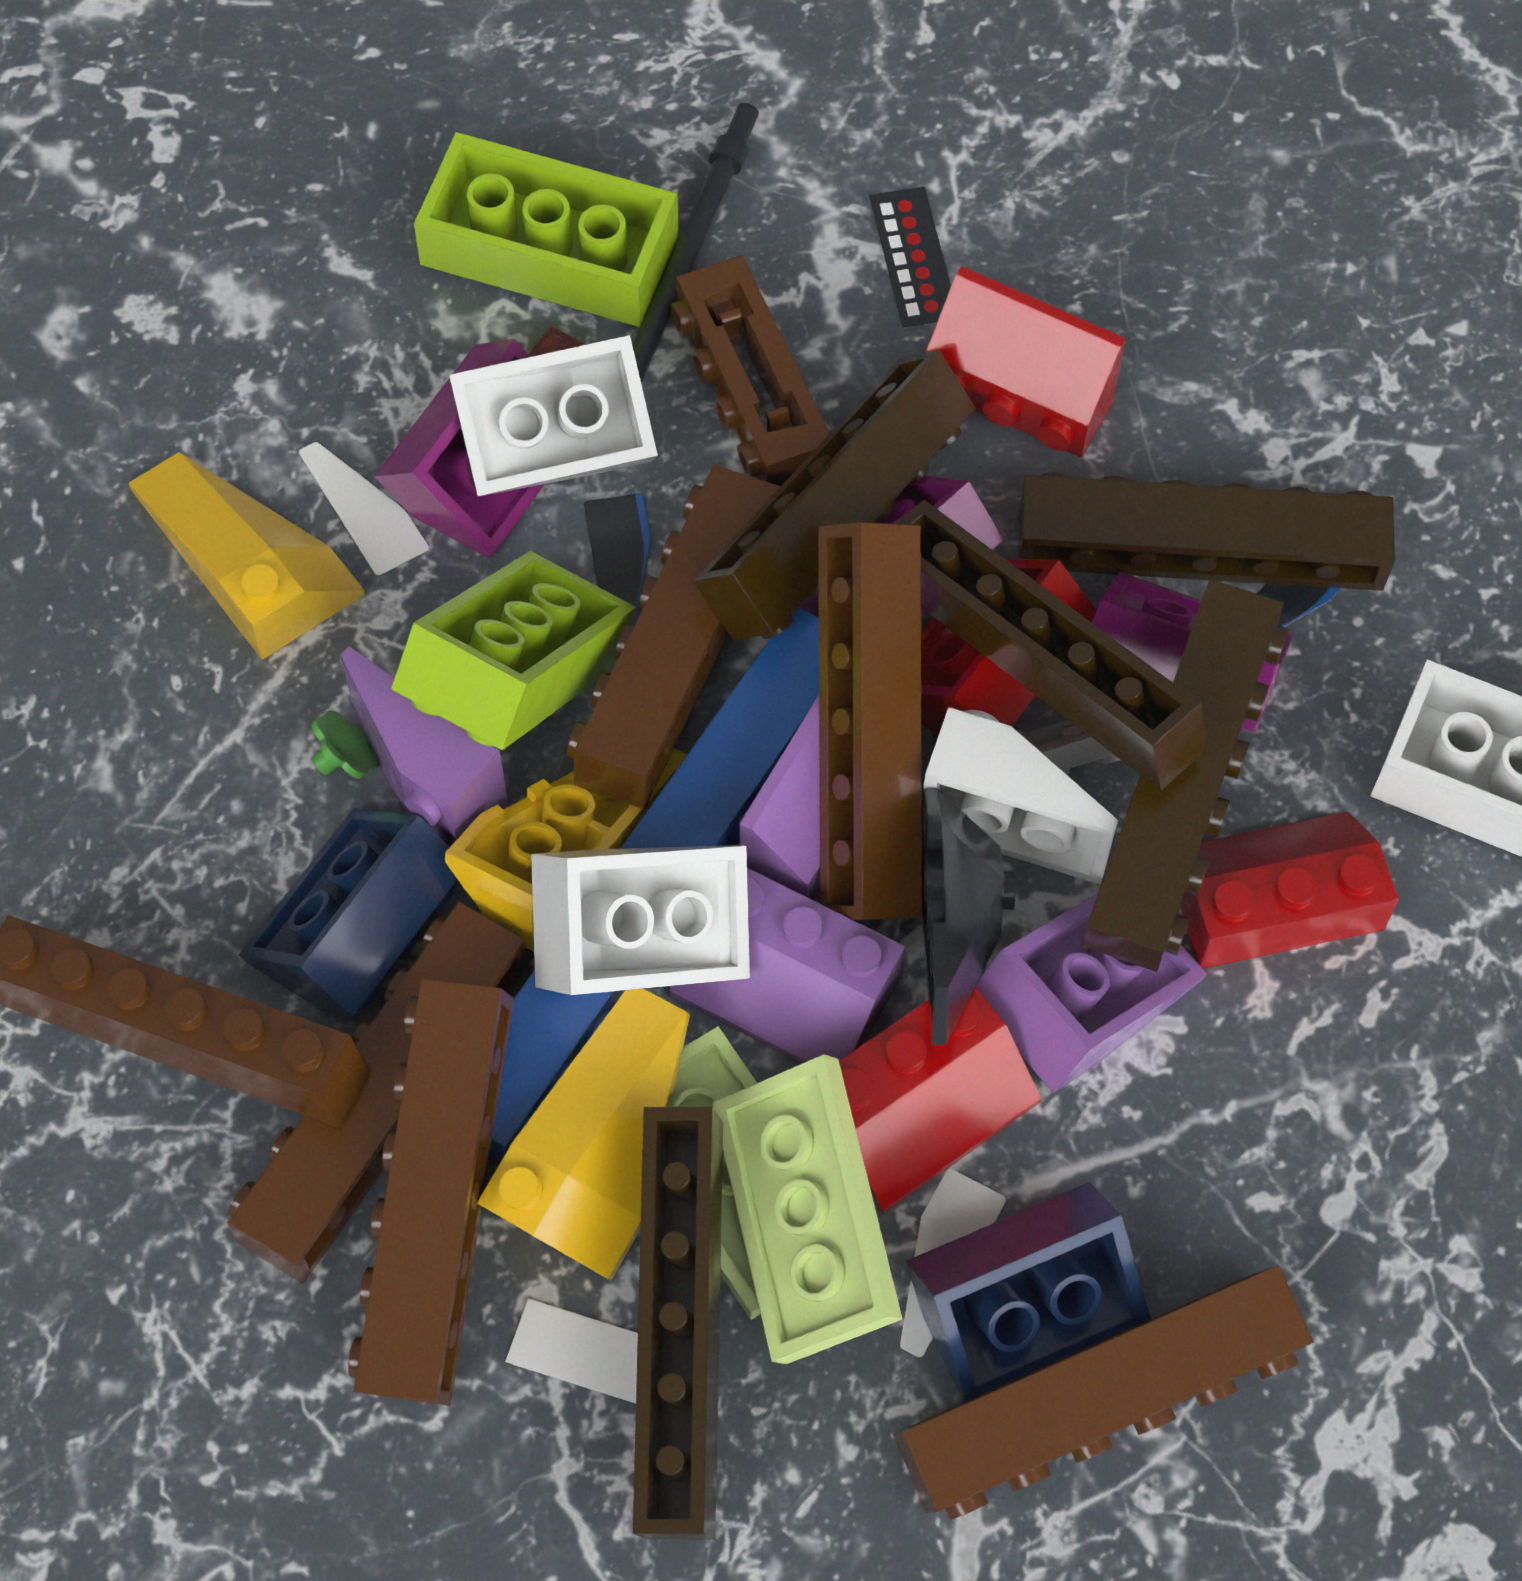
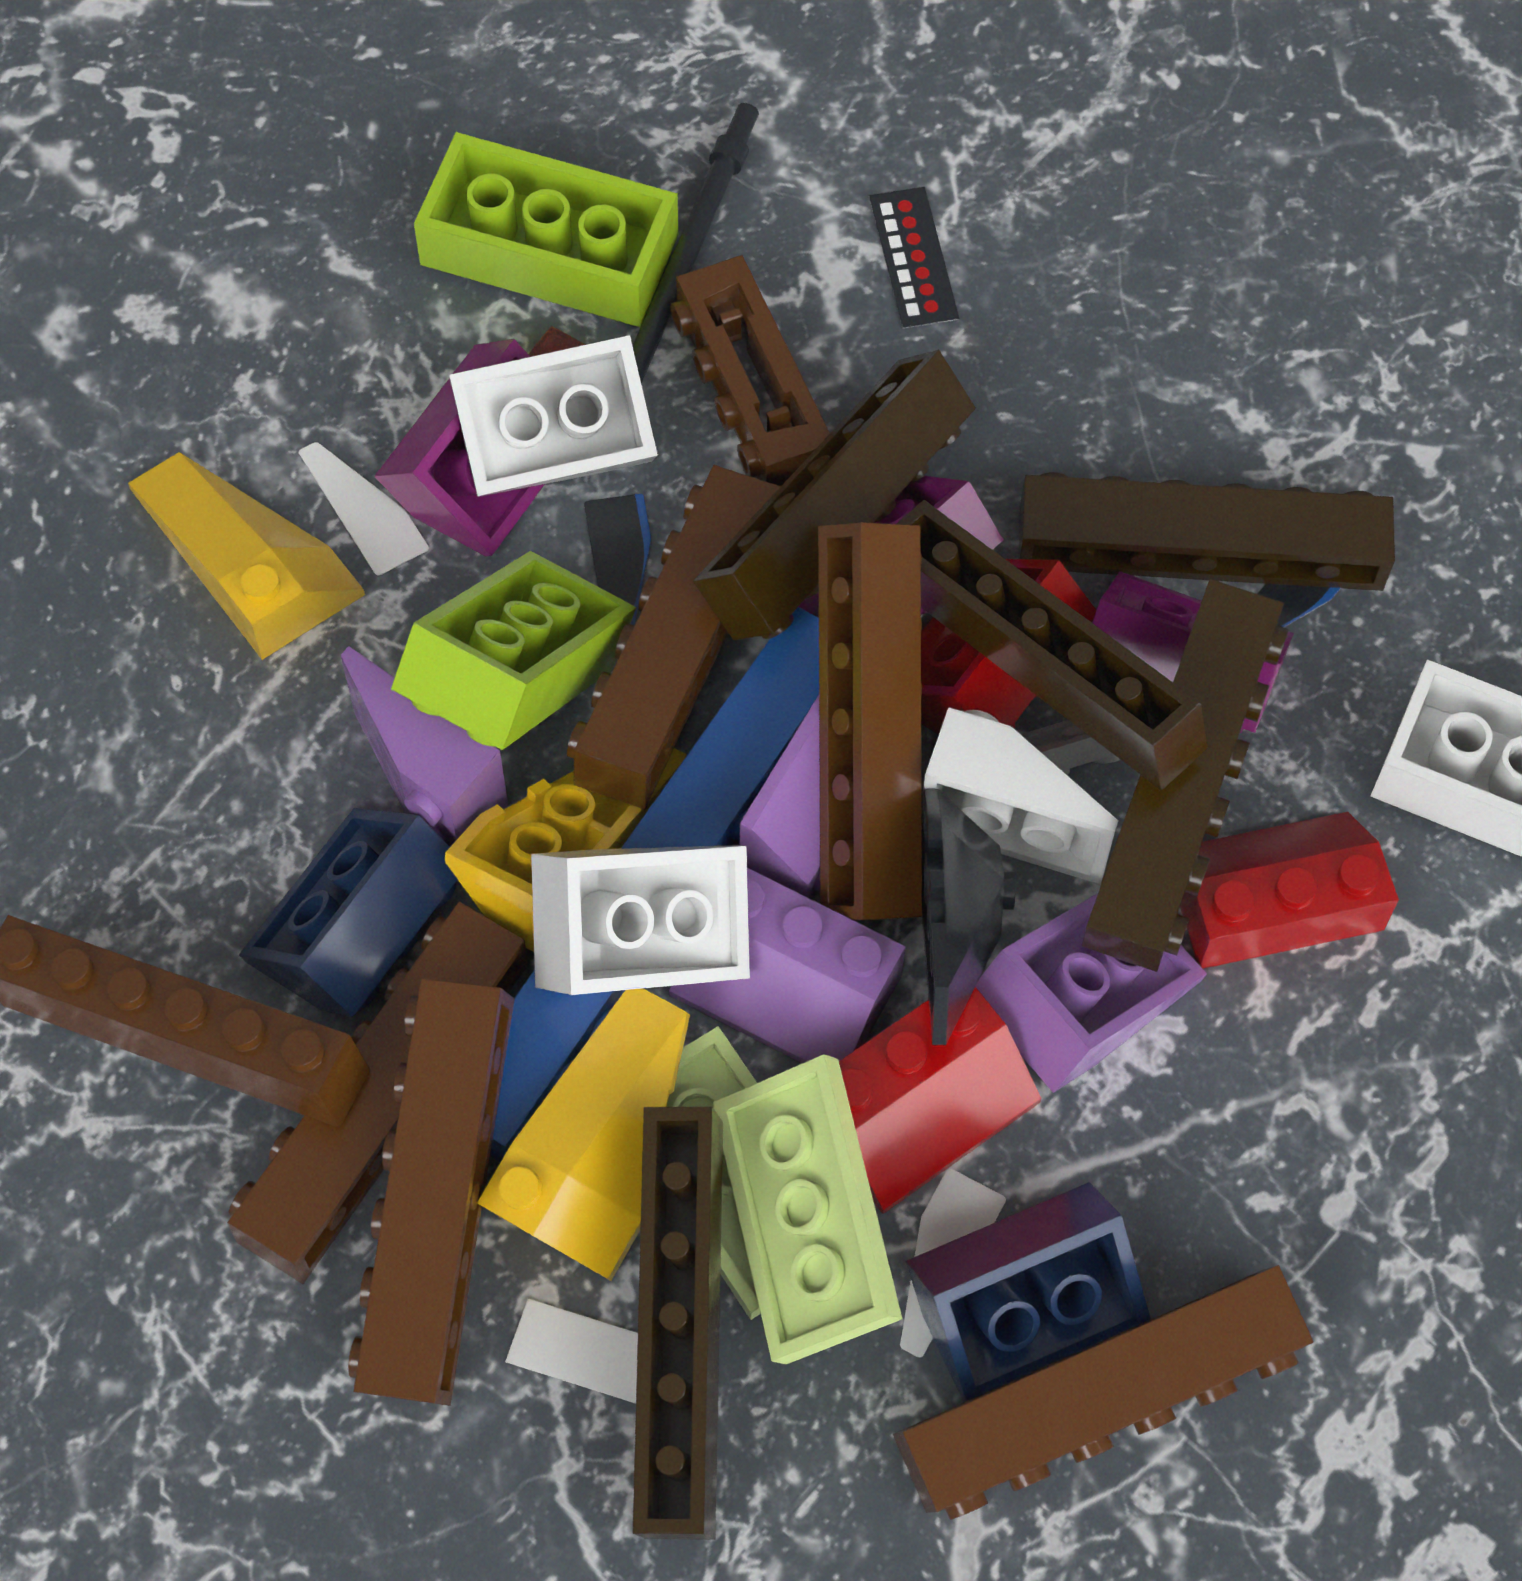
bright green plant [311,710,378,779] -> none
slope [925,266,1126,458] -> none

